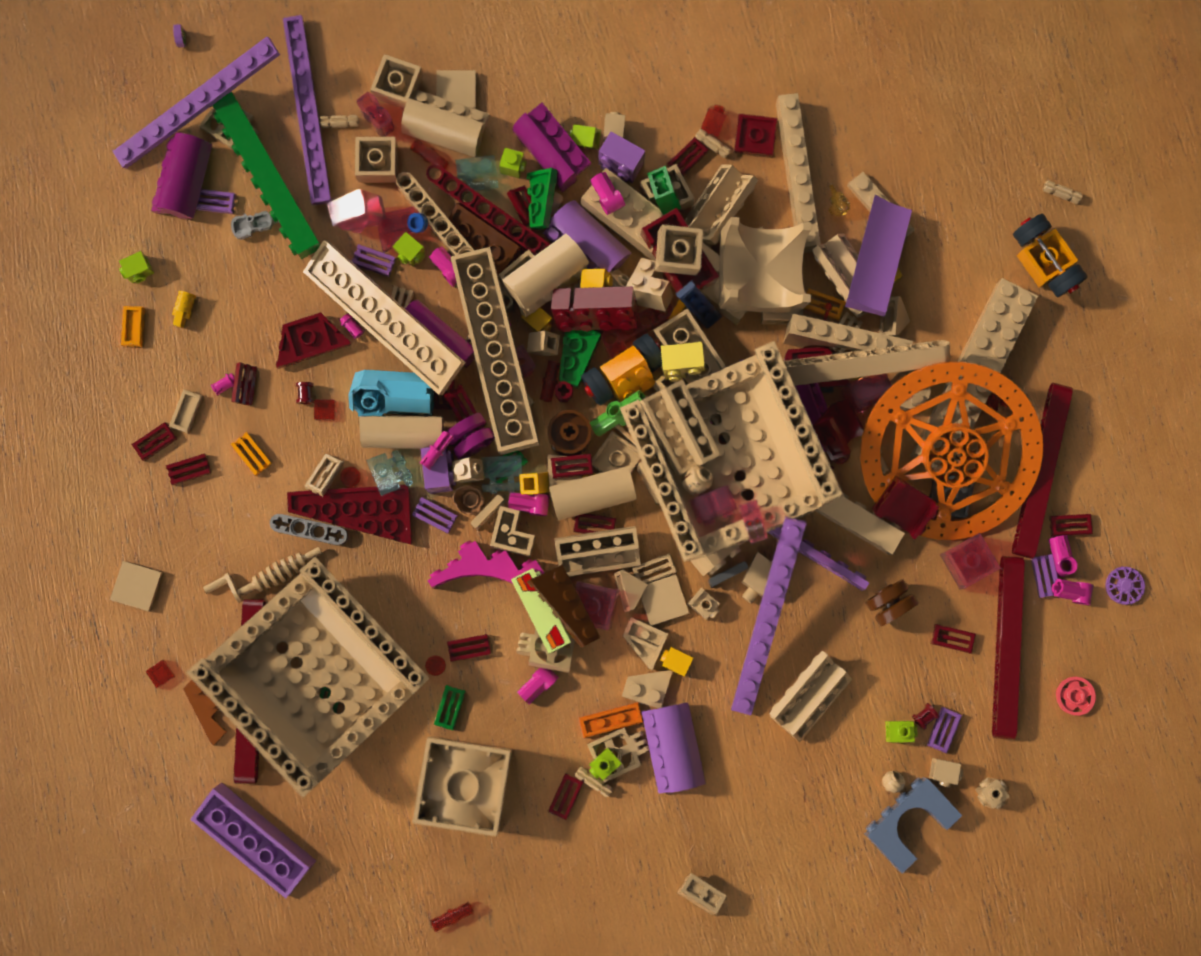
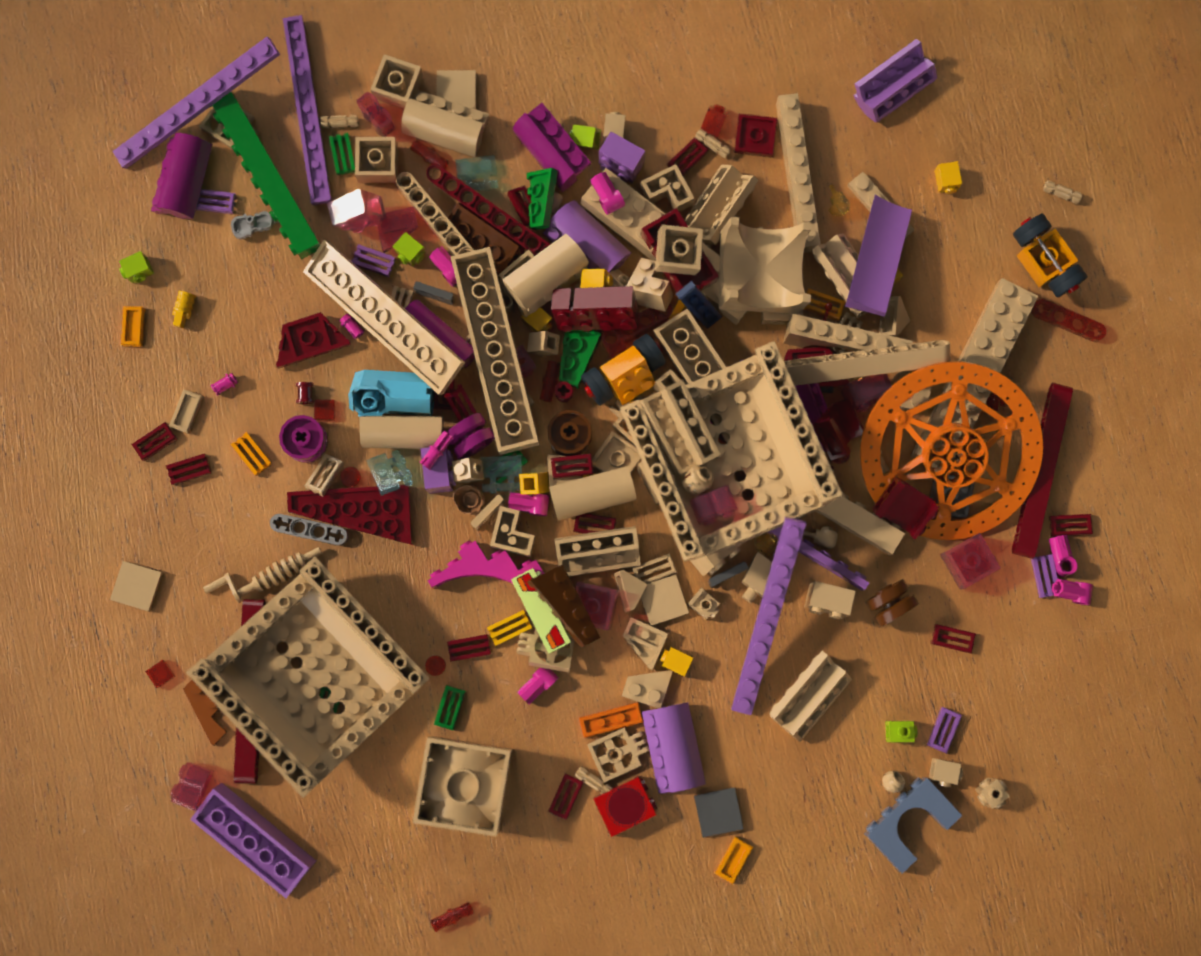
medium lavender tile [173,24,186,48] -> none
dark red tile [231,362,257,406] -> none
blue tile [407,213,428,233] -> none
medium lavender tile [412,497,457,534] -> none
lime brick [499,148,527,178] -> none
lime brick [589,747,622,780] -> none
bright green piece [590,390,646,436] -> none
green arch [647,166,681,215] -> none
light yellow brick [661,342,705,382] -> none
tan hinge [677,873,726,915] -> none
clear pink leg [738,500,768,544] -> none
dark red bush [912,703,940,730] -> none
dark red beam [992,556,1025,740] -> none
coral wheel [1056,677,1096,716] -> none
medium lavender wheel [1105,567,1145,605] -> none
none -> clear pink brick [170,762,214,811]
none -> magenta wheel [279,415,328,463]
none -> green tile [329,133,355,176]
none -> dark grey tile [413,282,455,306]
none -> yellow tile [487,610,532,646]
none -> panel [593,776,658,837]
none -> dark grey tile [694,787,743,837]
none -> light orange tile [715,836,753,884]
none -> clear yellow piece [754,533,778,558]
none -> tan piece [803,526,838,549]
none -> tan brick [804,581,856,620]
none -> medium lavender brick [854,39,937,123]
none -> yellow brick [934,161,962,194]
none -> clear red beam [1031,299,1107,342]

